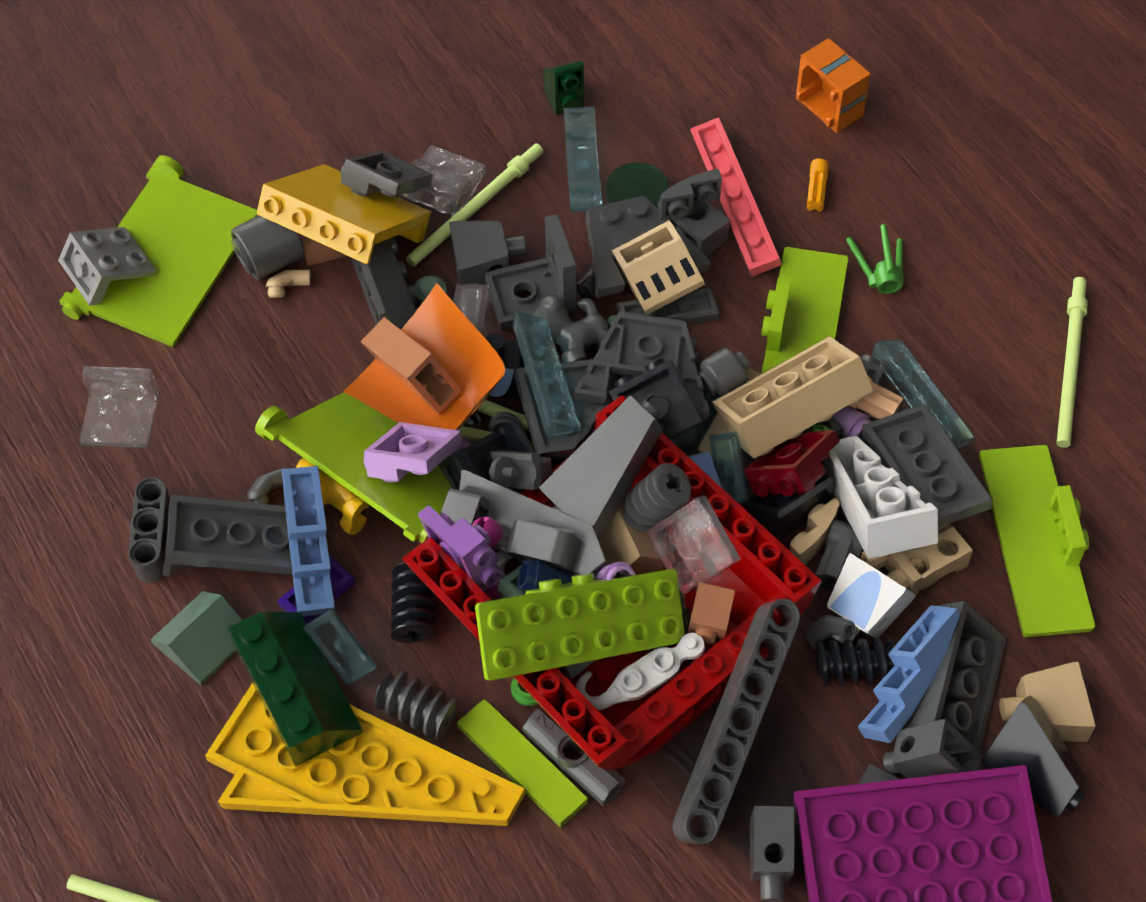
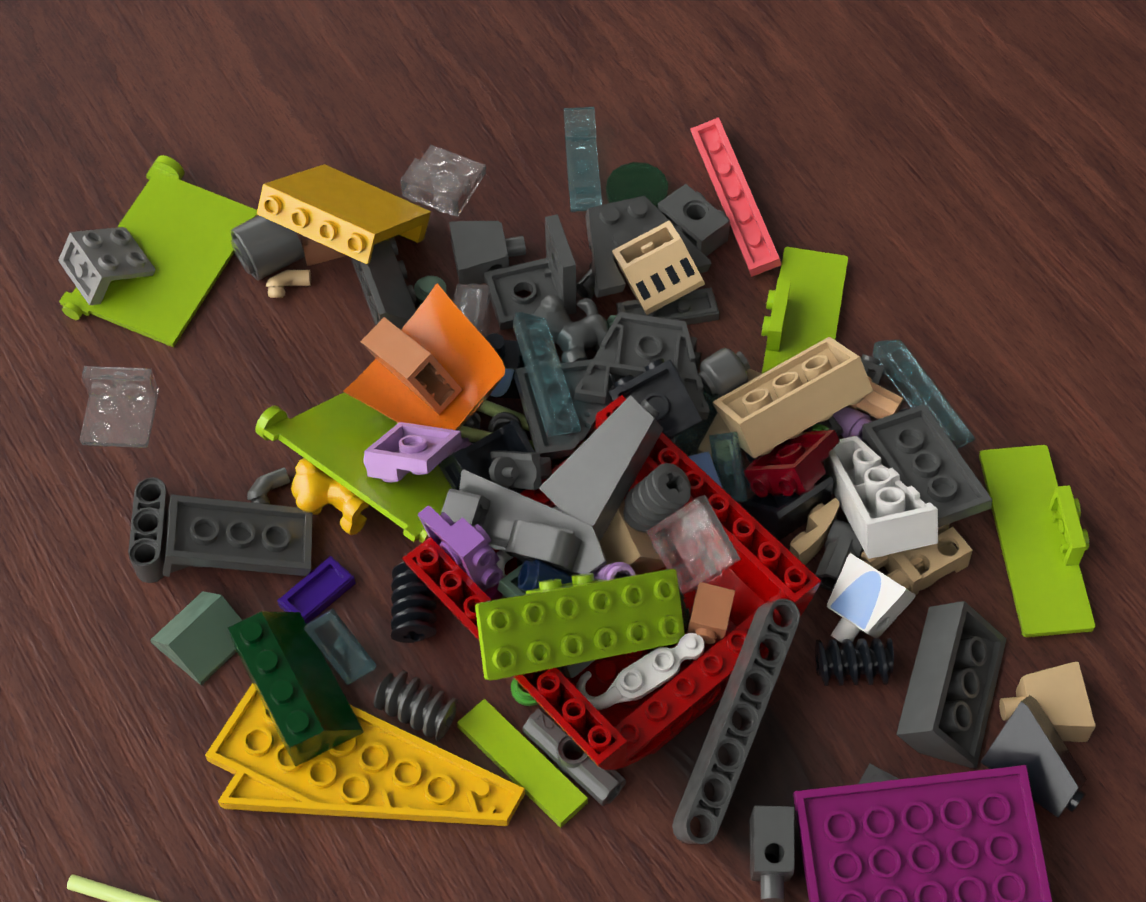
medium blue slope [282,466,335,617] -> none
dark grey plate [340,150,433,197] -> none
yellowish green bar [406,143,543,267] -> none
dark pink hinge [472,517,503,547] -> none
dark green slope [543,61,584,115] -> none
dark grey slope [660,169,722,220] -> none
orange container [796,38,871,133] -> none
dark grey arm [805,614,855,649] -> none
light orange piece [806,159,830,212] -> none
bright green plant [846,224,905,294] -> none
medium blue slope [858,605,960,743] -> none
dark grey torso [883,719,983,778] -> none
yellowish green bar [1056,277,1088,448] -> none

